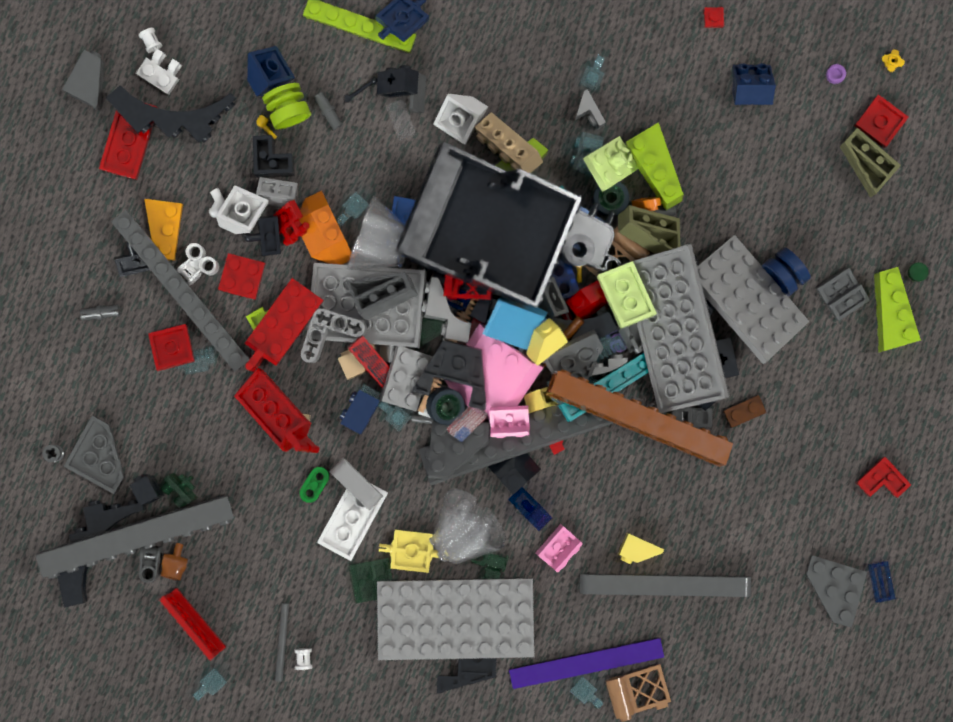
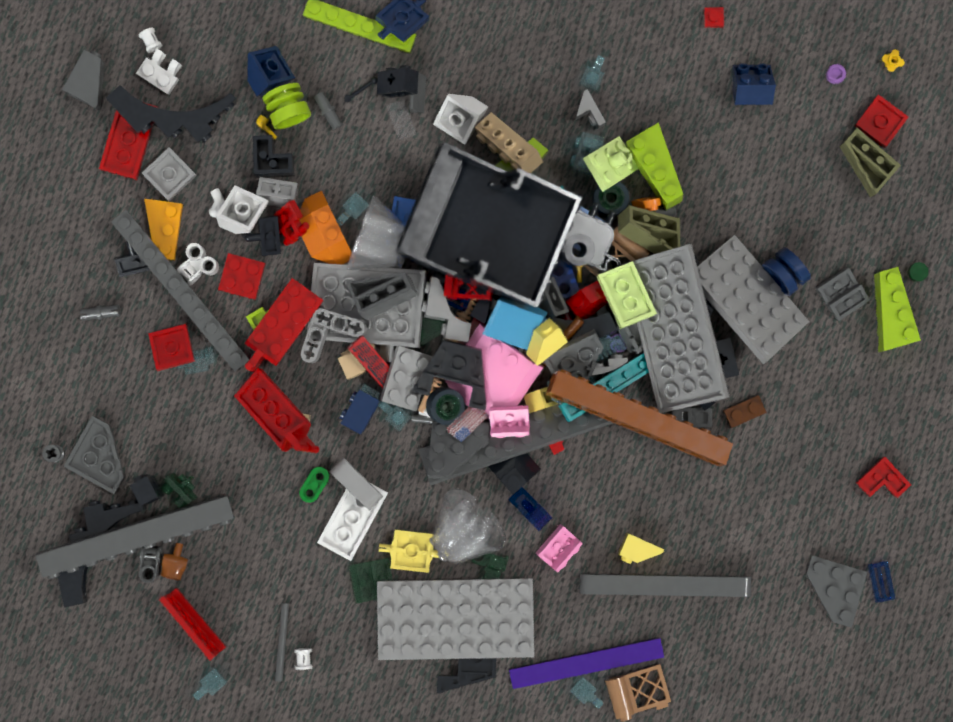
none -> light grey plate [142,147,197,201]

